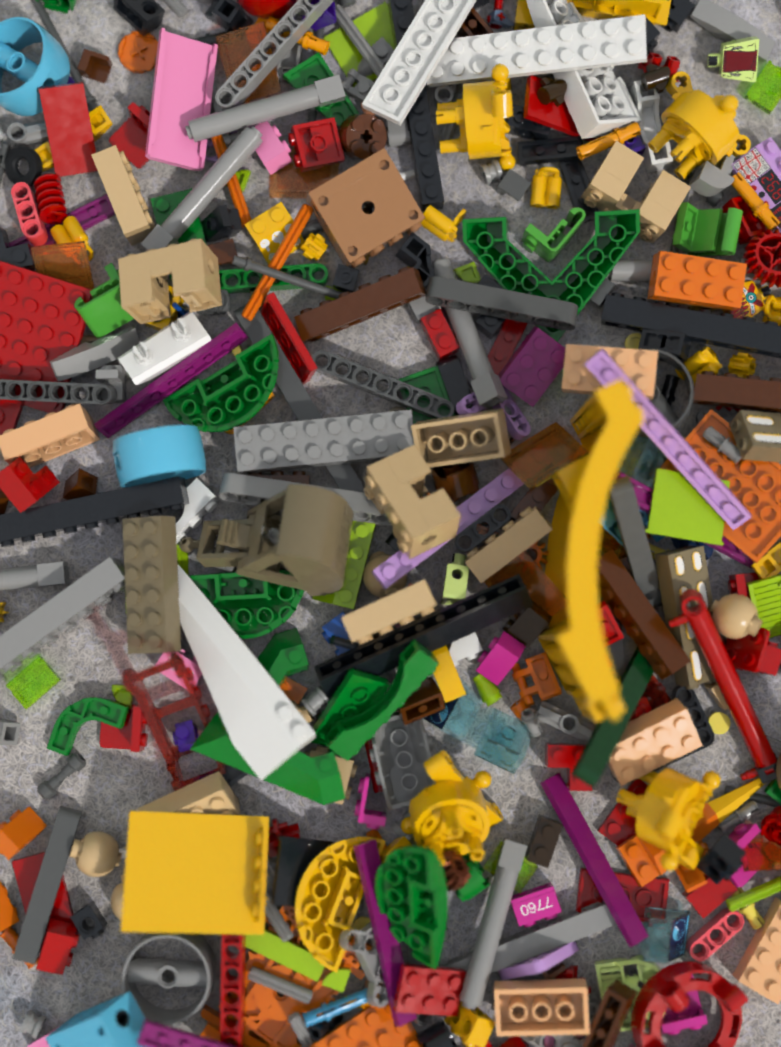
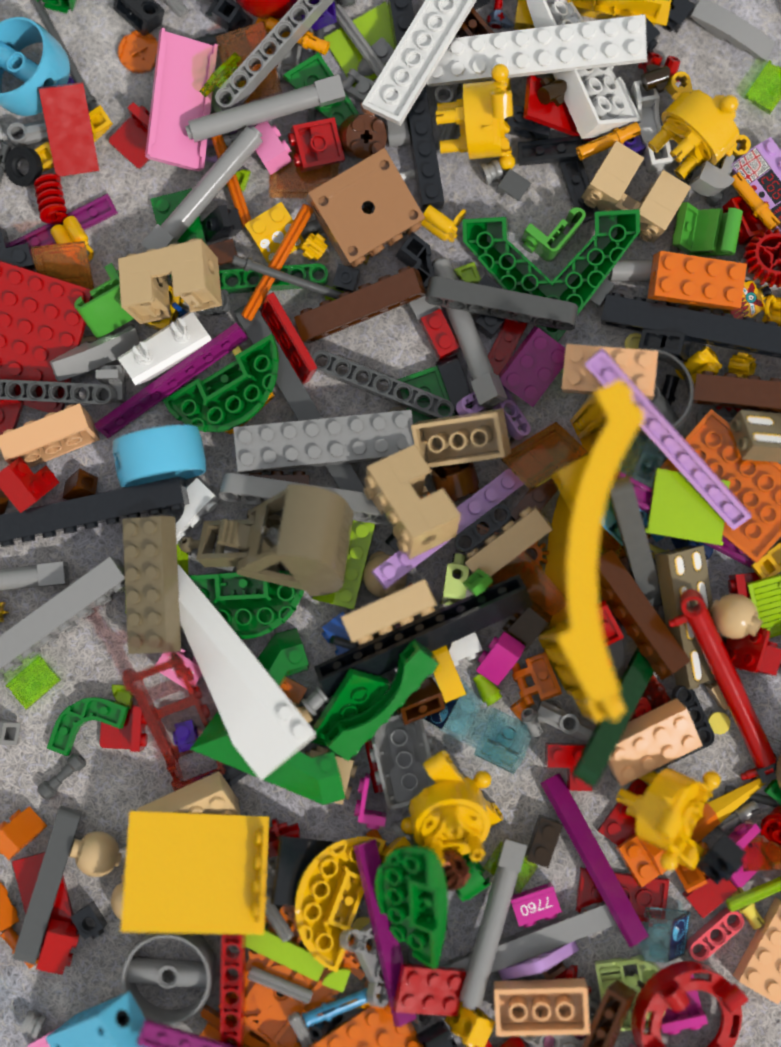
coral beam [11,182,48,247] -> none
reddish brown panel [77,49,113,83] -> none
tan brick [91,145,156,246] -> none
yellow piece [530,167,562,209] -> none
light grey axle [703,426,741,464] -> none
torso [707,36,759,82] -> none
none -> clear neon green plate [199,52,241,97]
none -> bright green plate [462,569,493,596]

